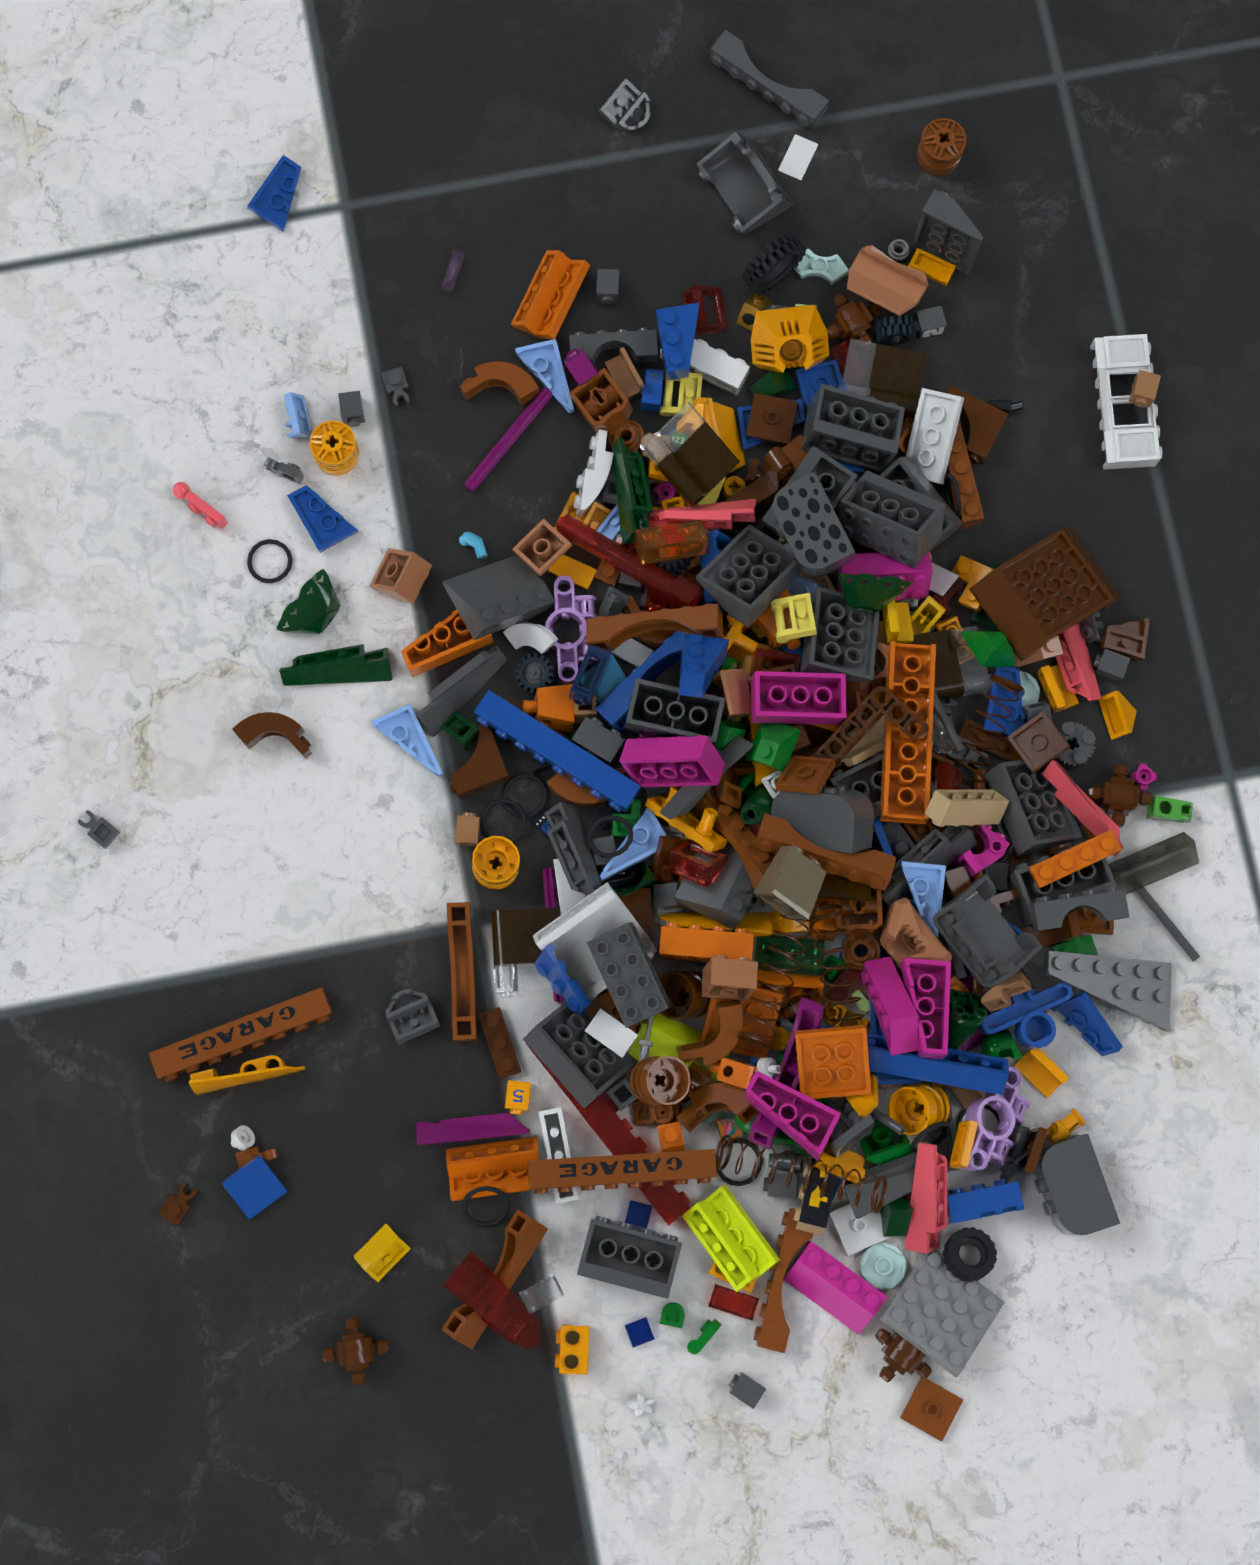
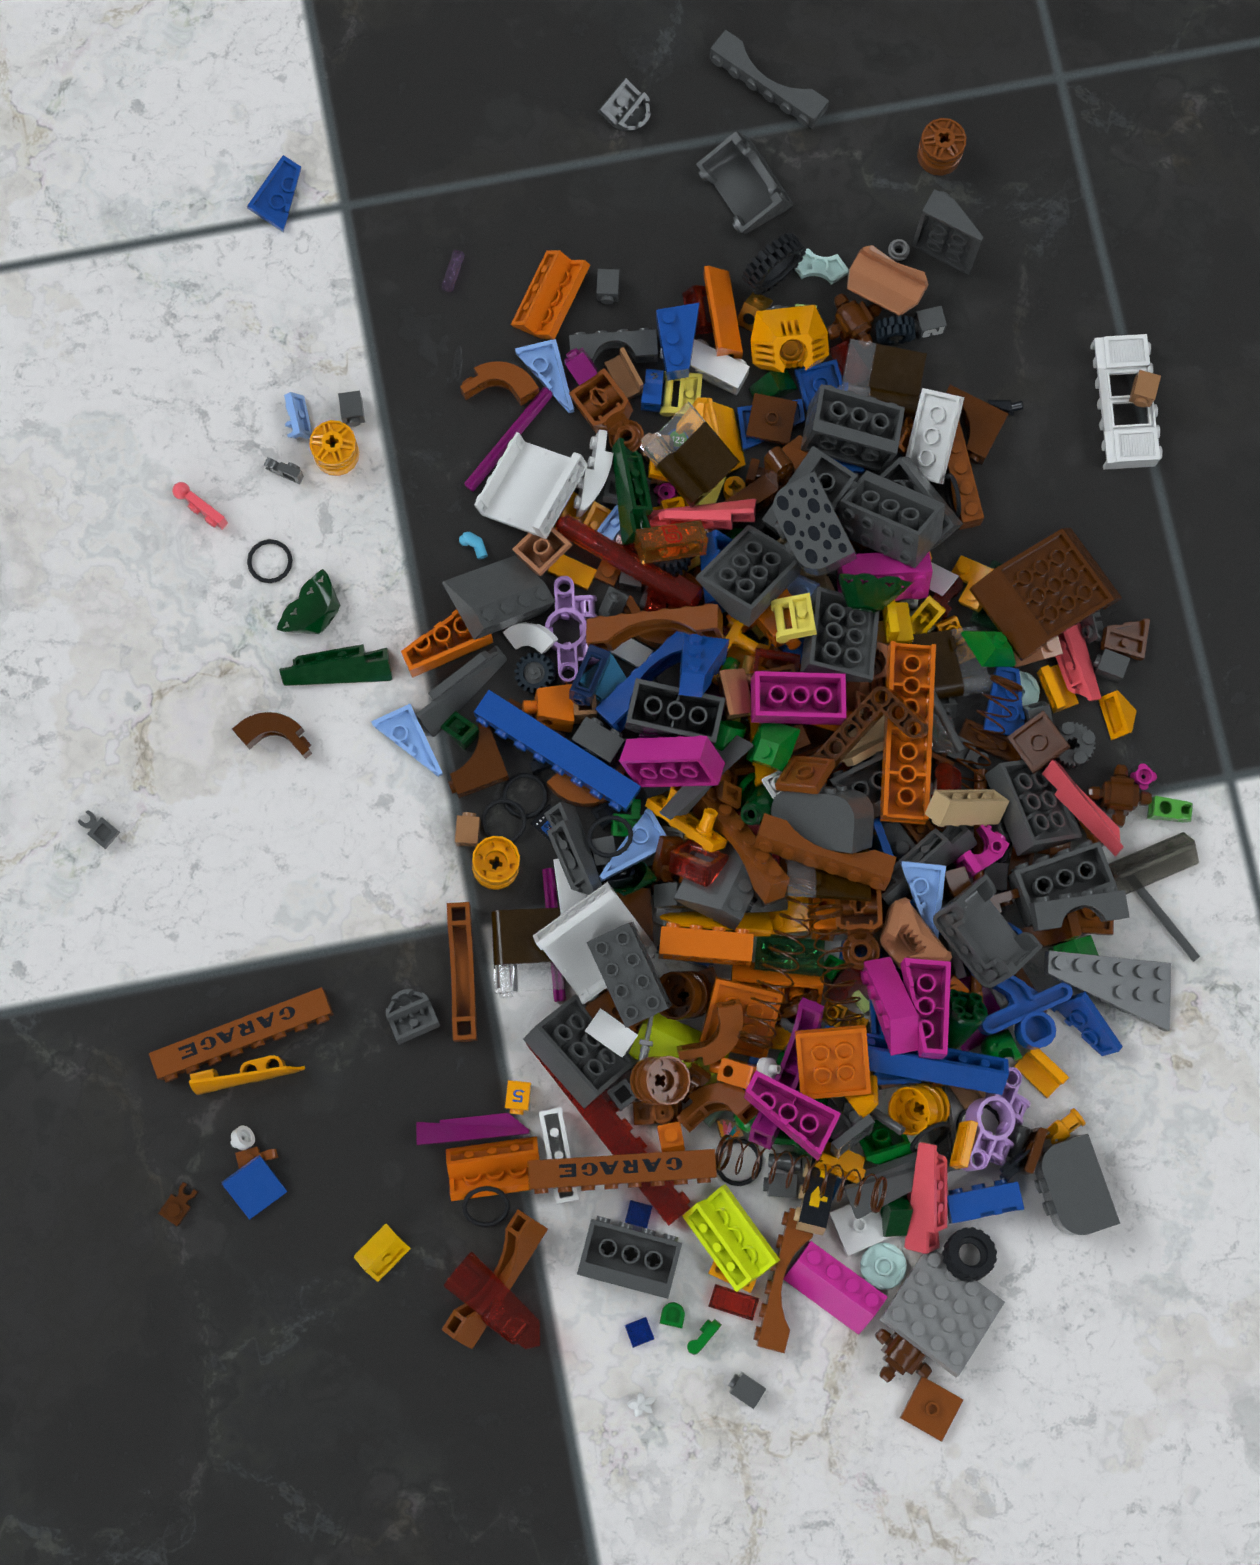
blue wing [287,485,358,553] -> none
reddish brown piece [322,1317,389,1385] -> none
nougat slope [369,548,432,604] -> none
dark grey plate [381,367,410,408] -> none
reddish brown plate [478,1007,522,1080] -> none
clear tile [519,1274,564,1314] -> none
blue wing [534,943,591,1016] -> none
light orange brick [555,1324,590,1375] -> none
nougat brick [701,955,758,1001] -> none
dark tan slope [753,845,826,919] -> none
white sticker [778,134,818,180] -> none
light orange tile [908,248,956,286] -> none
medium nougat slope [981,972,1032,1012] -> none
orange plate [1028,829,1122,889] -> none
none -> white panel [474,432,588,539]
none -> orange slope [703,266,743,359]

